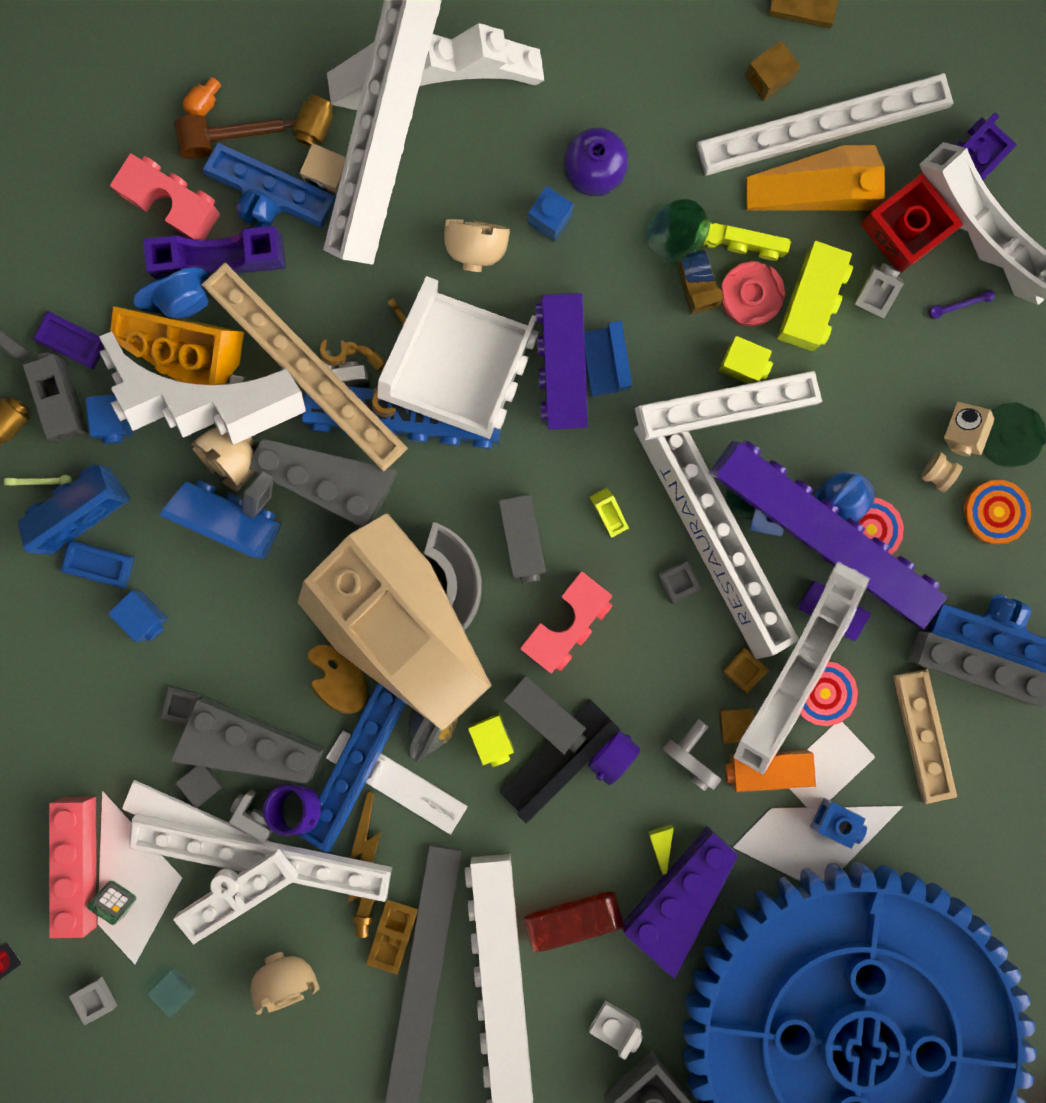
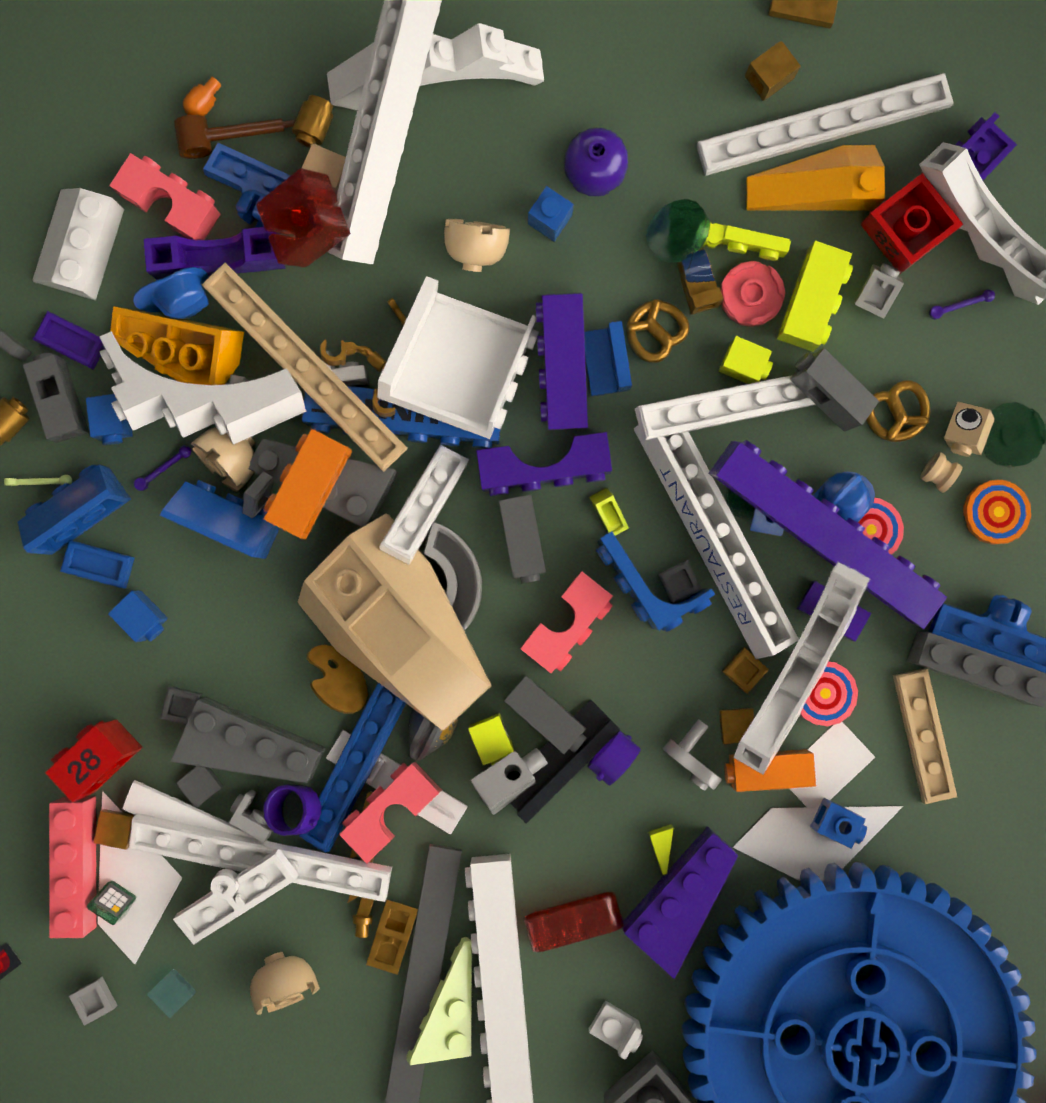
none -> white slope [32,188,124,300]
none -> red brick [45,719,143,803]
none -> pearl gold tile [94,809,135,850]
none -> dark purple hinge [134,445,192,491]
none -> clear red piece [256,168,351,268]
none -> orange brick [264,429,352,540]
none -> coral arch [339,762,442,864]
none -> white tile [379,445,469,565]
none -> yellowish green wing [407,937,472,1065]
none -> light grey torso [471,748,548,815]
none -> dark purple arch [476,432,612,496]
none -> blue bracket [596,532,715,632]
none -> pearl gold piece [626,299,689,363]
none -> dark grey brick [790,348,879,432]
none -> pearl gold piece [866,380,930,442]

